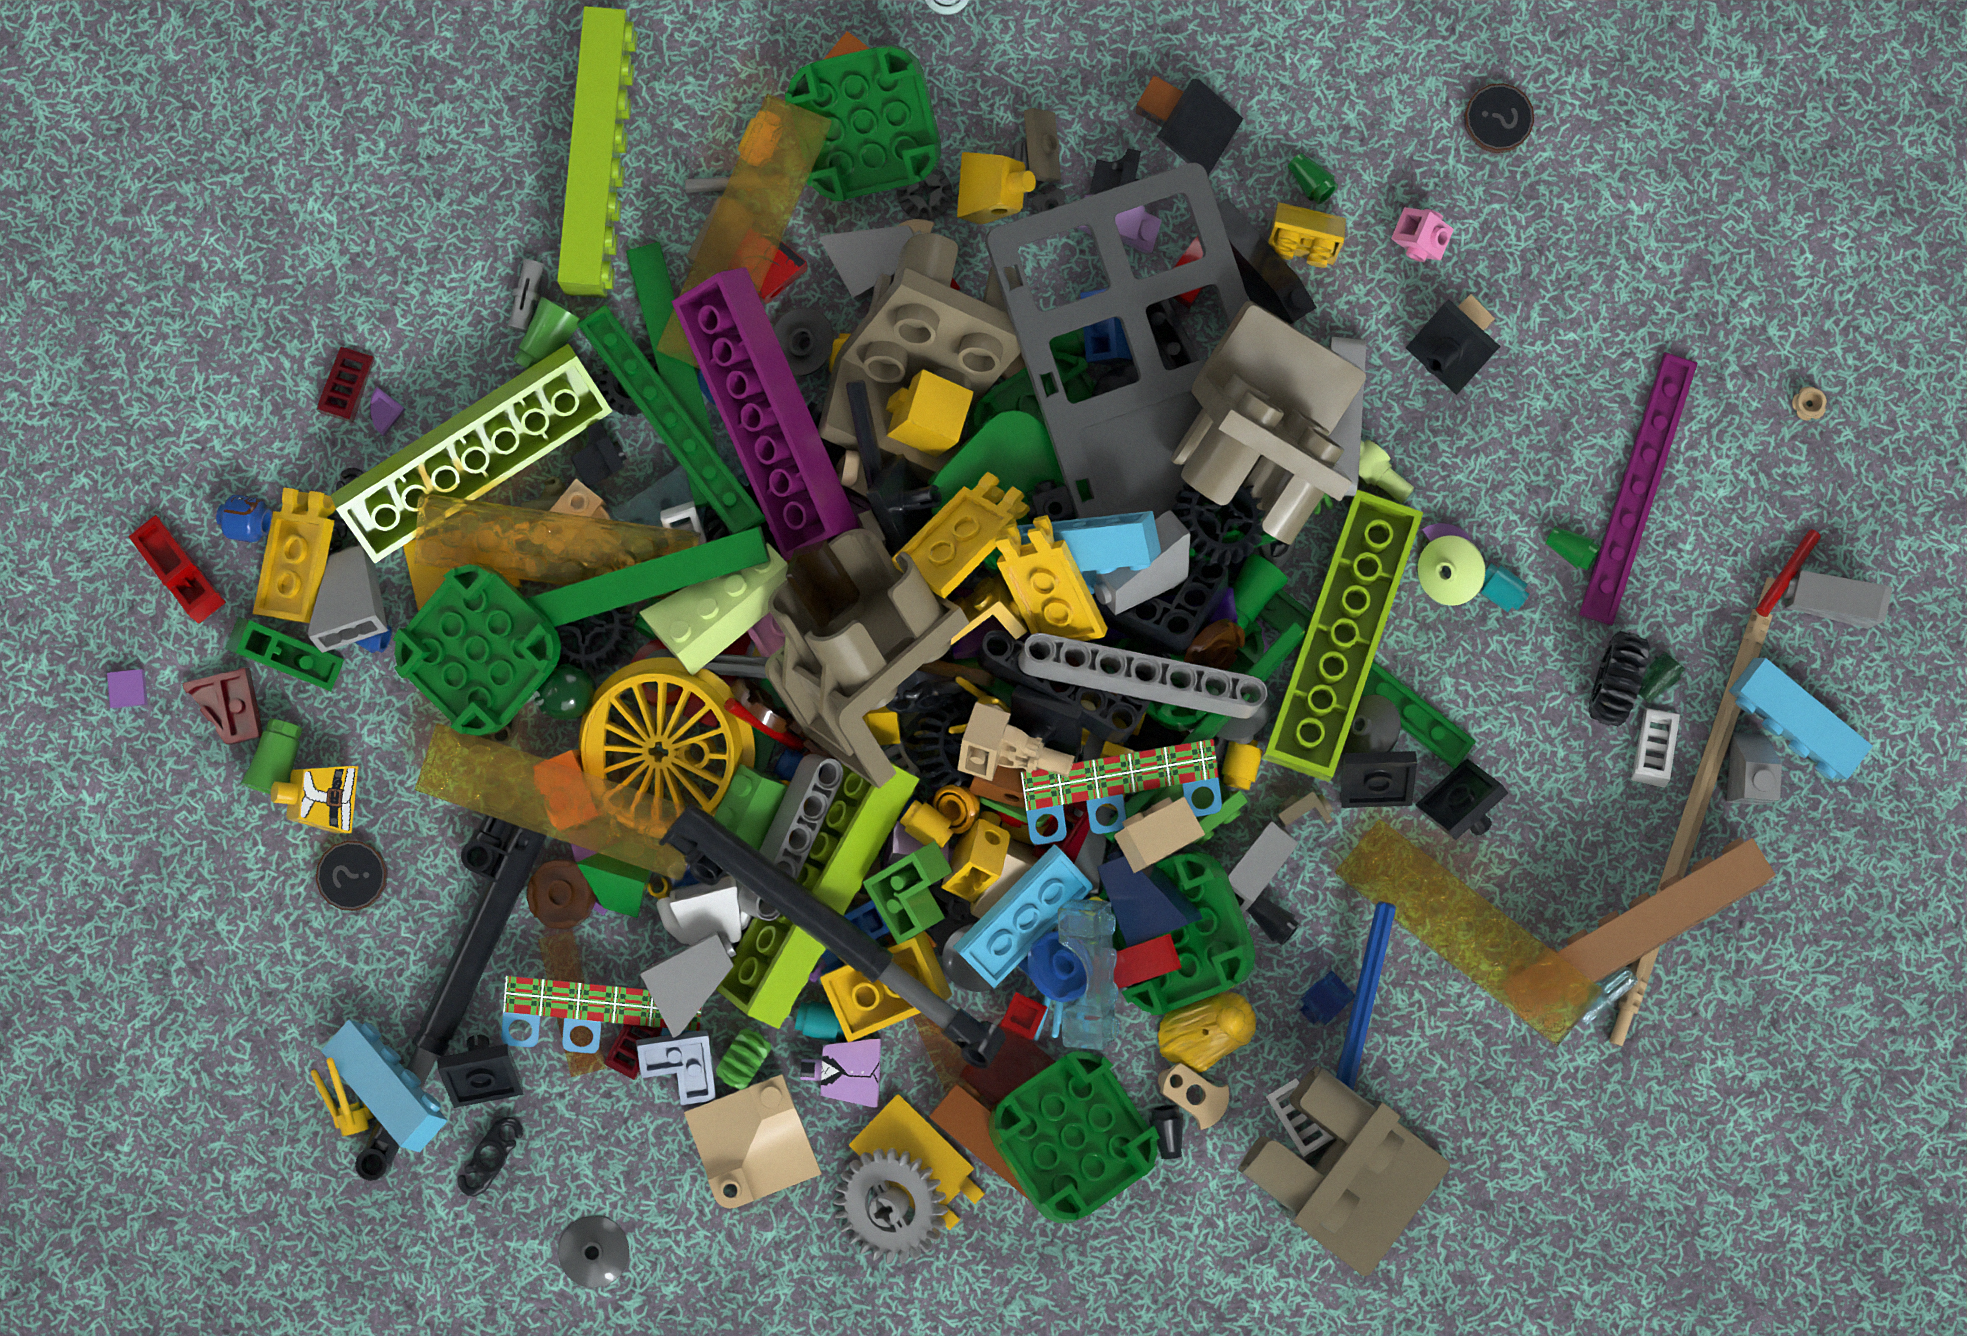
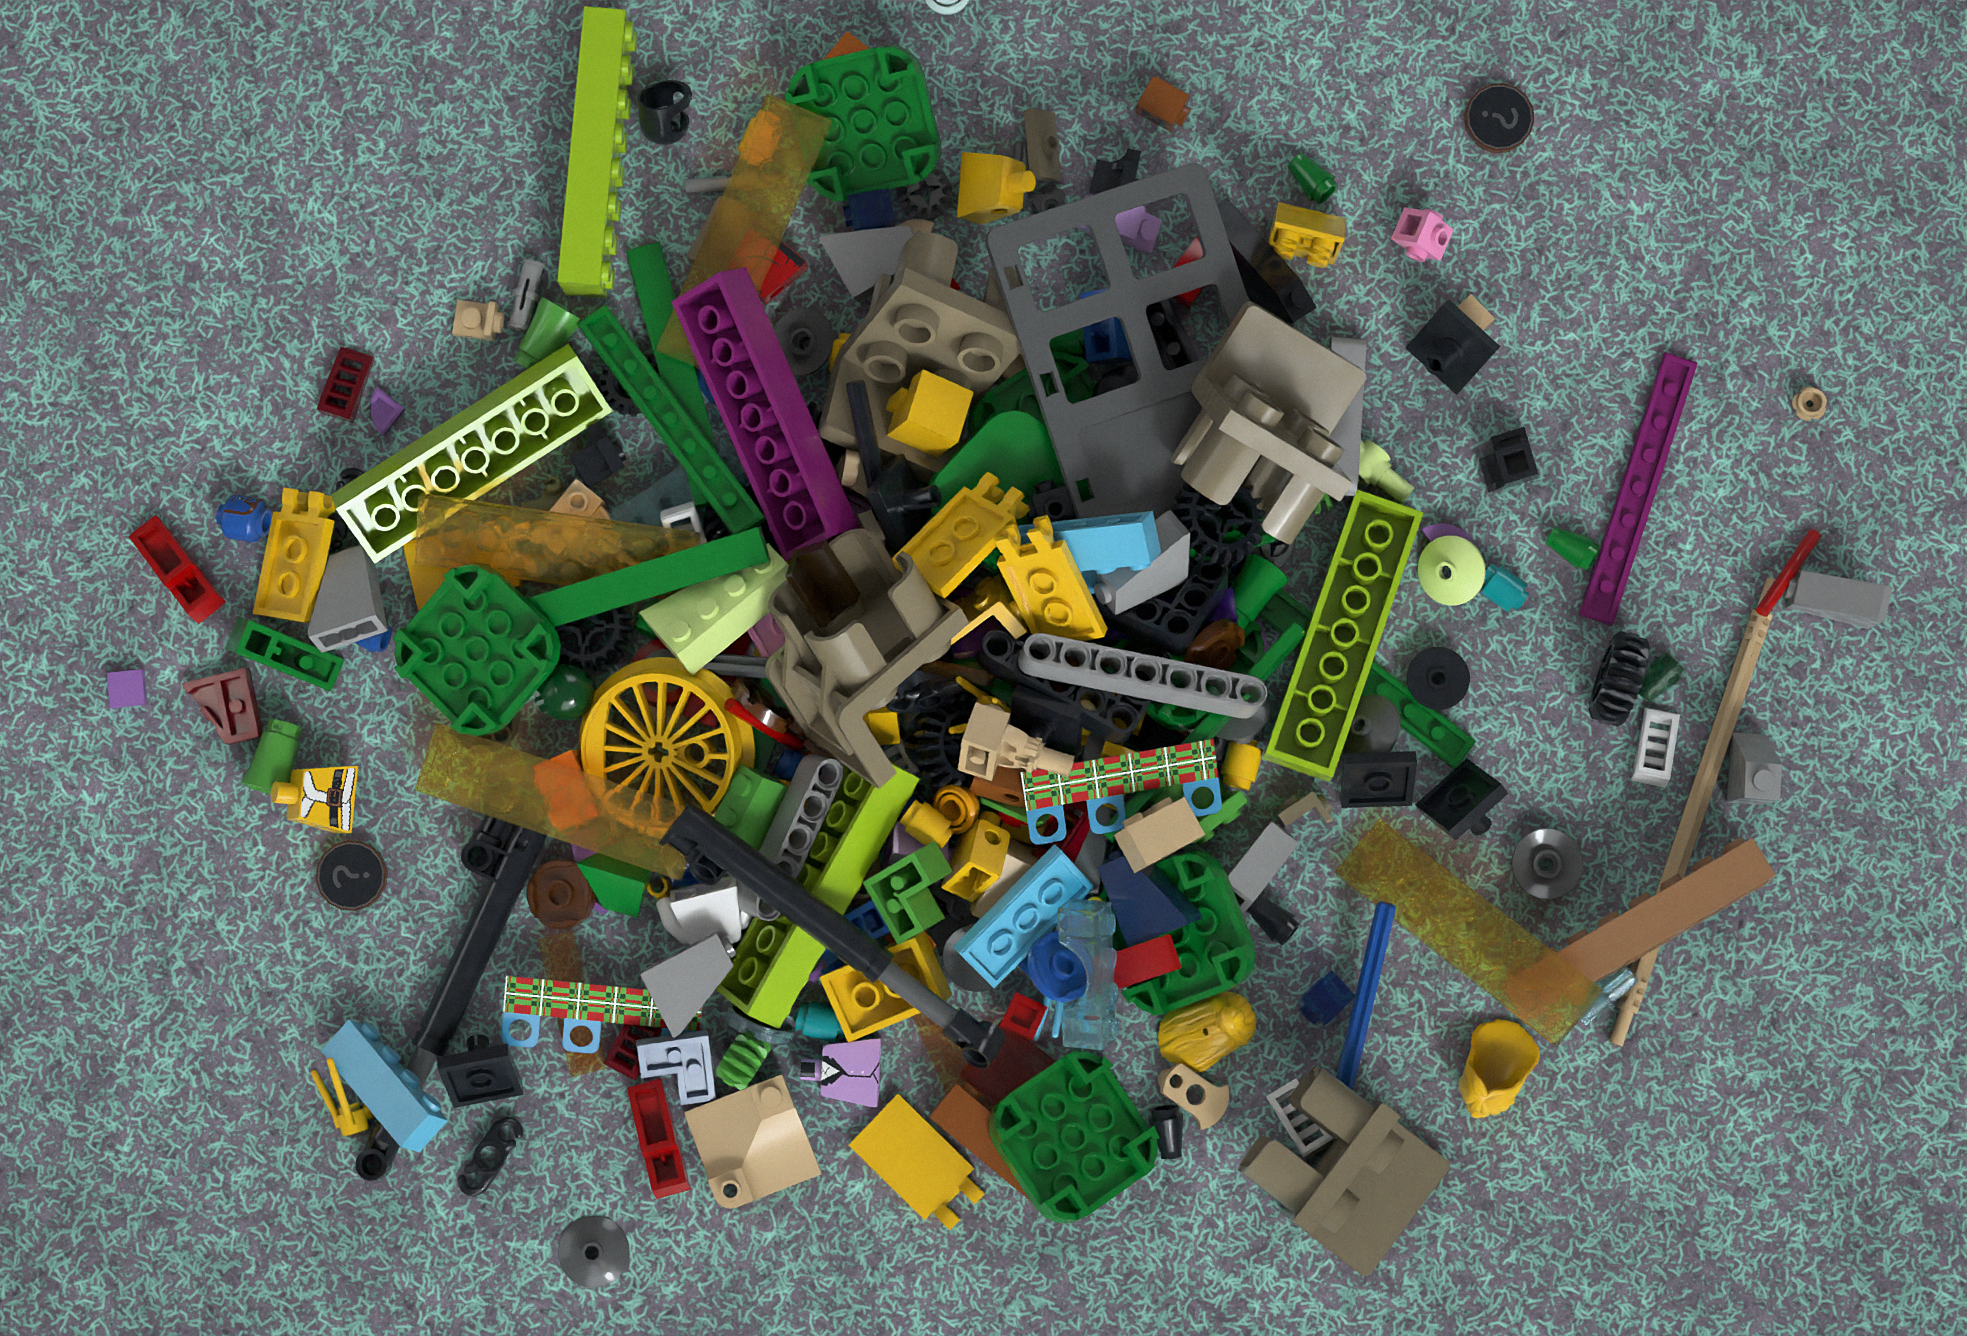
light grey gear [833,1148,948,1264] -> none
black tile [1157,78,1244,176] -> none
medium azure brick [1729,658,1873,780] -> none
none -> tan bracket [452,300,504,342]
none -> red slope [627,1078,691,1199]
none -> black helmet [637,80,692,145]
none -> clear light blue tile [725,1004,795,1045]
none -> clear blue brick [843,188,896,231]
none -> black piece [1407,647,1470,710]
none -> yellow hair [1458,1019,1540,1118]
none -> black brick [1479,427,1540,493]
none -> dark grey dish [1512,829,1583,900]

